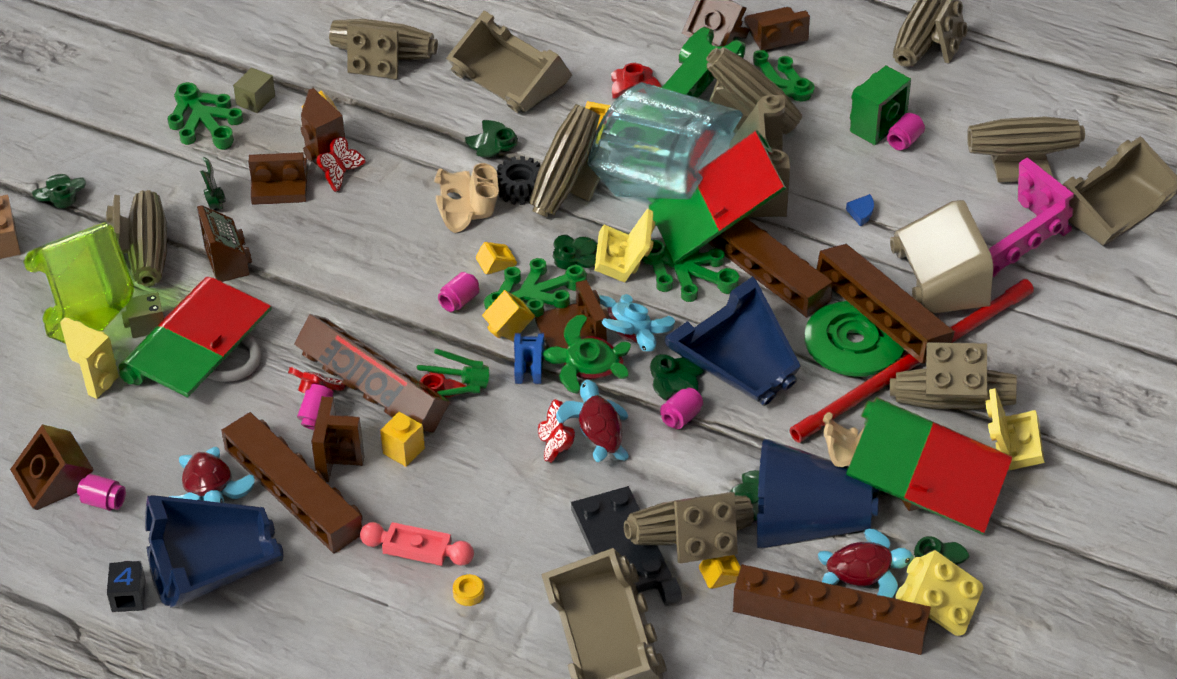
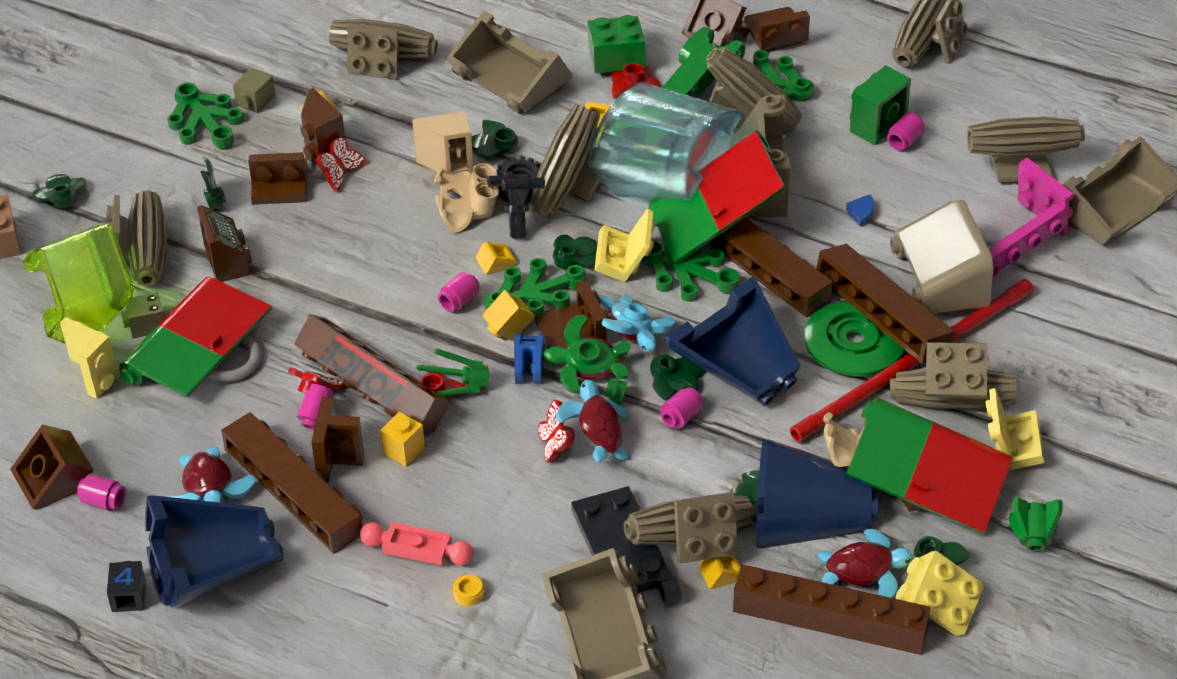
none -> tan slope [412,111,473,173]
none -> black axle [487,171,545,239]
none -> green brick [587,15,646,73]
none -> green plate [604,373,627,405]
none -> green brick [1009,497,1063,551]

